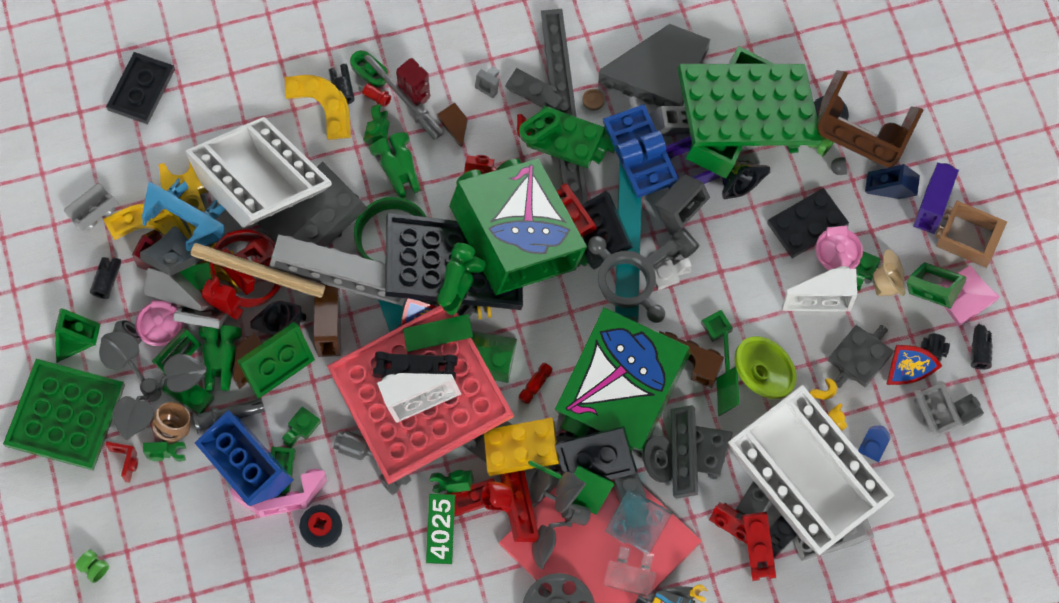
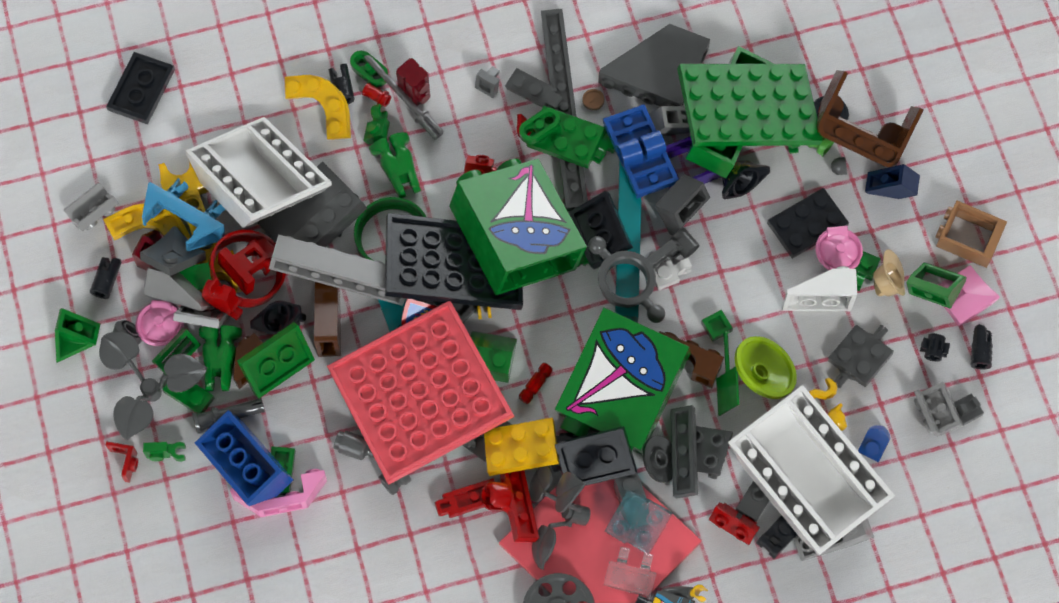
green plate [3,359,125,471] -> none
bright green wheel [75,549,109,583] -> none
medium nougat helmet [152,402,191,443] -> none
tan axle [191,243,325,298] -> none
green plate [282,406,321,448] -> none
black wheel [299,504,343,548] -> none
black plate [372,352,458,380] -> none
white slope [377,373,461,423] -> none
green sticker [403,314,473,352] -> none
green sticker [426,494,455,564] -> none
green plate [429,470,474,493] -> none
reddish brown tile [437,103,468,147] -> none
green piece [437,243,486,315] -> none
green piece [528,461,615,515] -> none
red plate [557,183,597,238] -> none
red plate [743,512,777,581] -> none
shield [886,345,942,385] -> none
dark purple window [913,162,959,234] -> none

